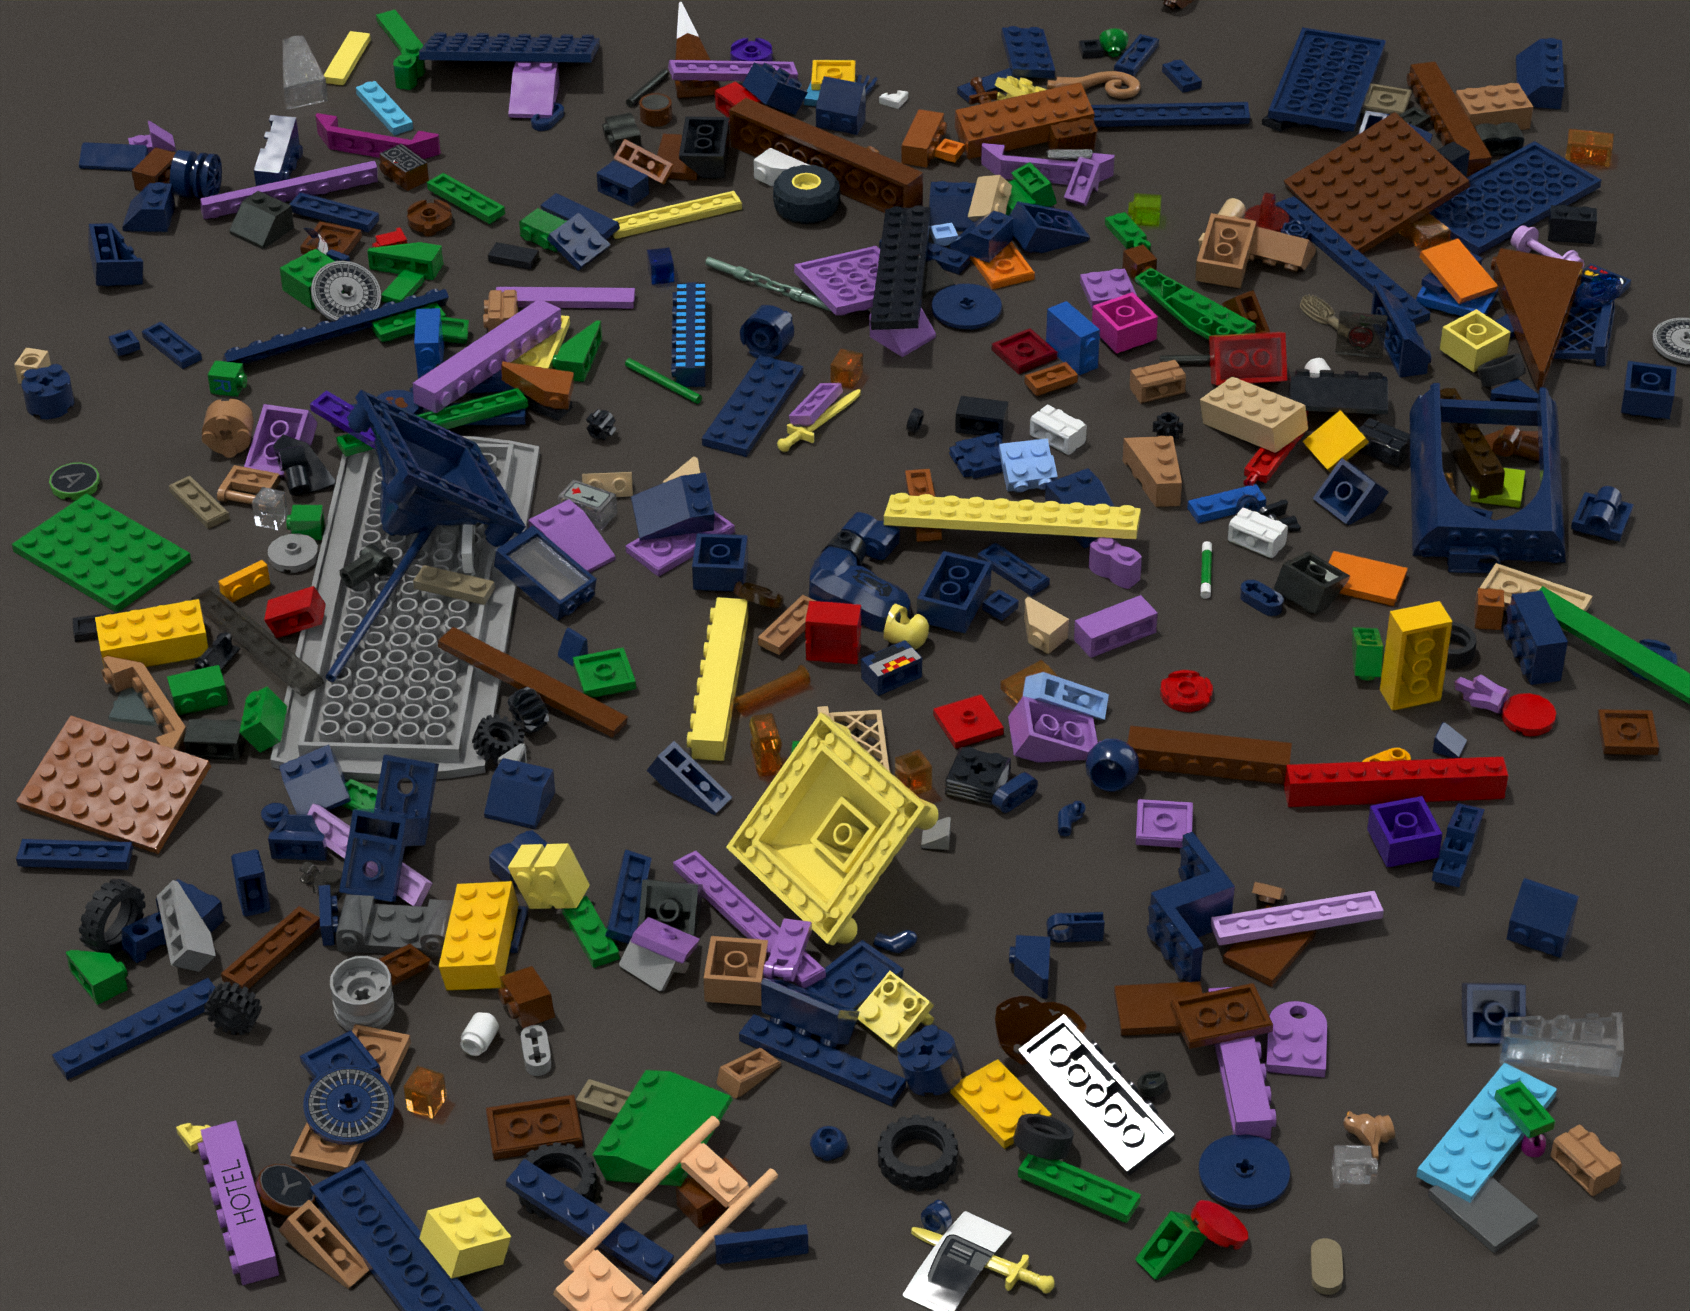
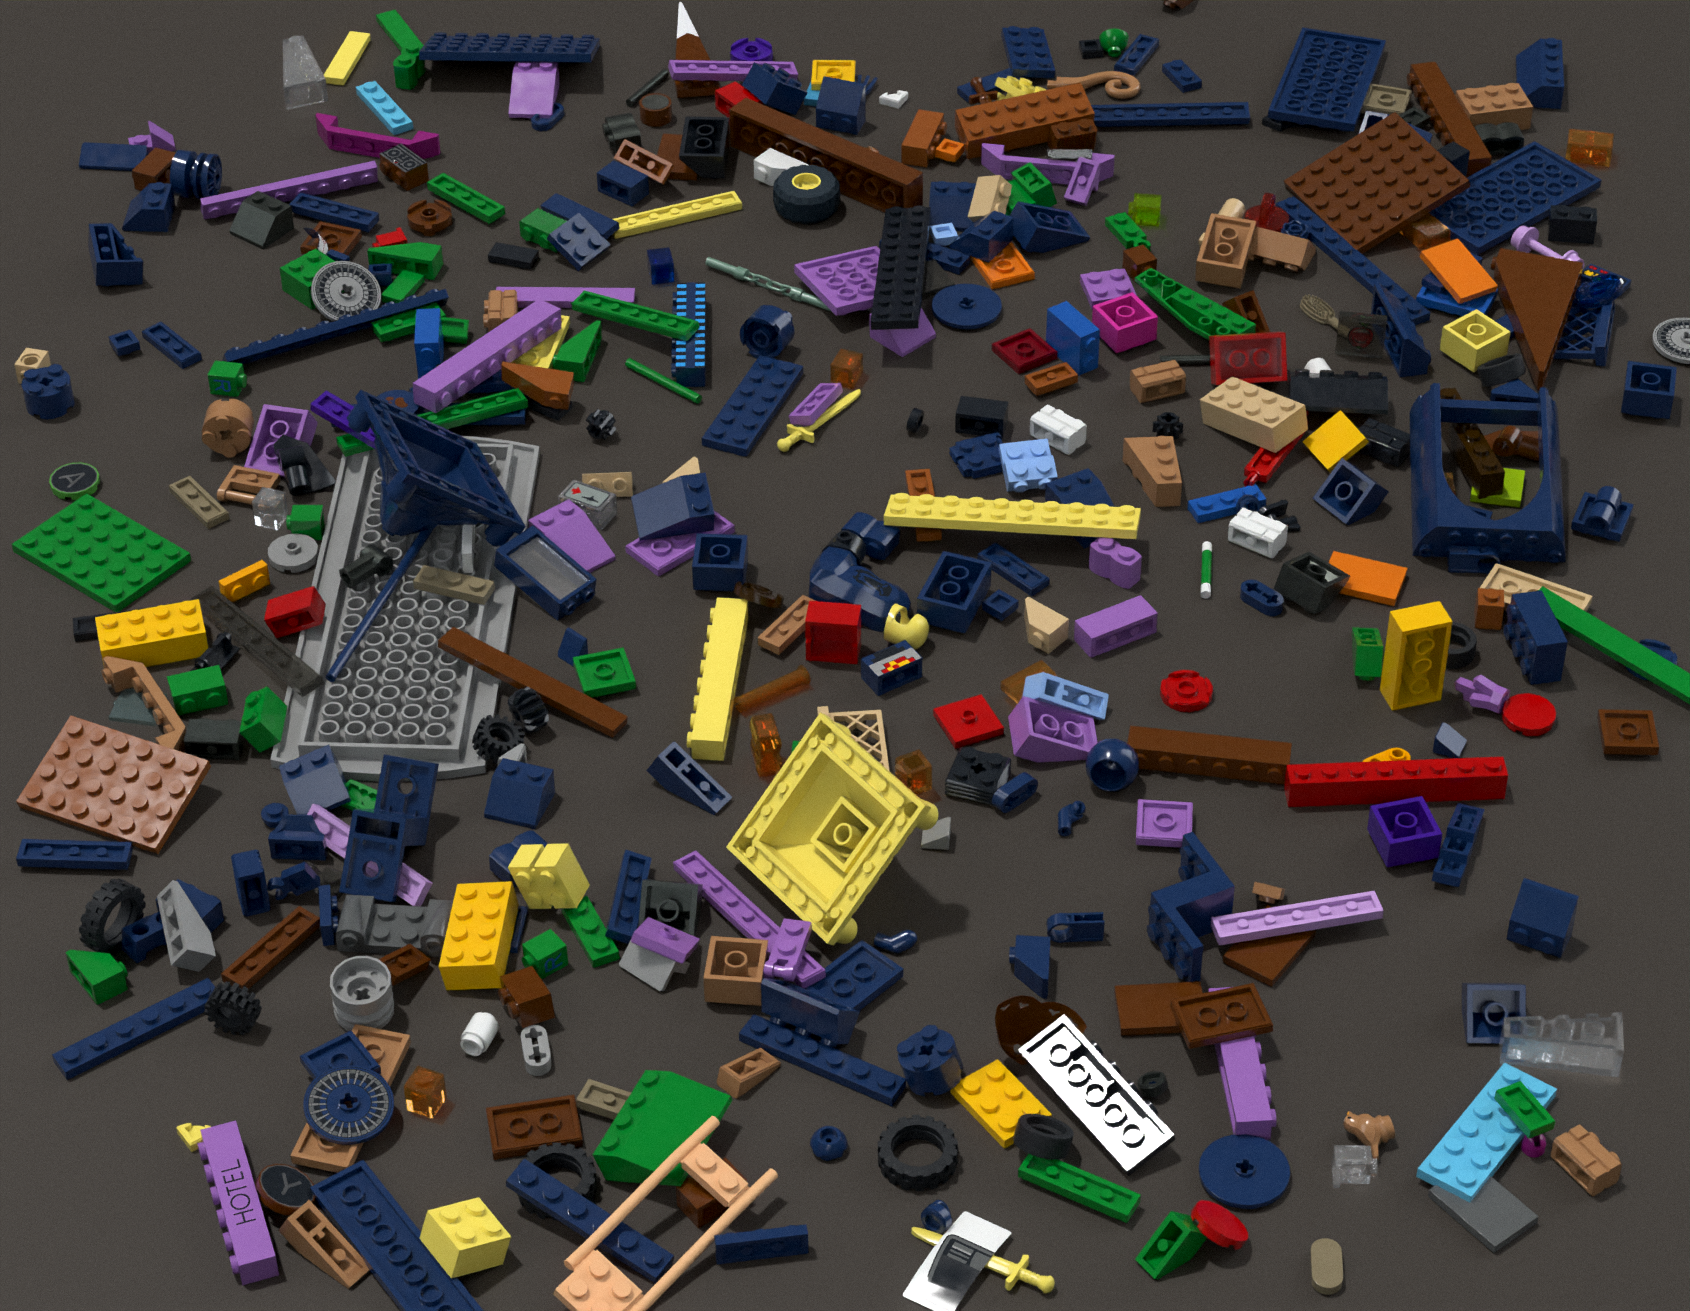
wedge [254,115,303,186] -> none
light yellow plate [857,971,934,1050] -> none
medium lavender plate [1266,1001,1327,1077] -> none
none -> dark blue plate [267,862,321,900]
none -> dark blue brick [368,264,393,286]
none -> green brick [522,929,568,979]
none -> green tile [571,290,700,341]

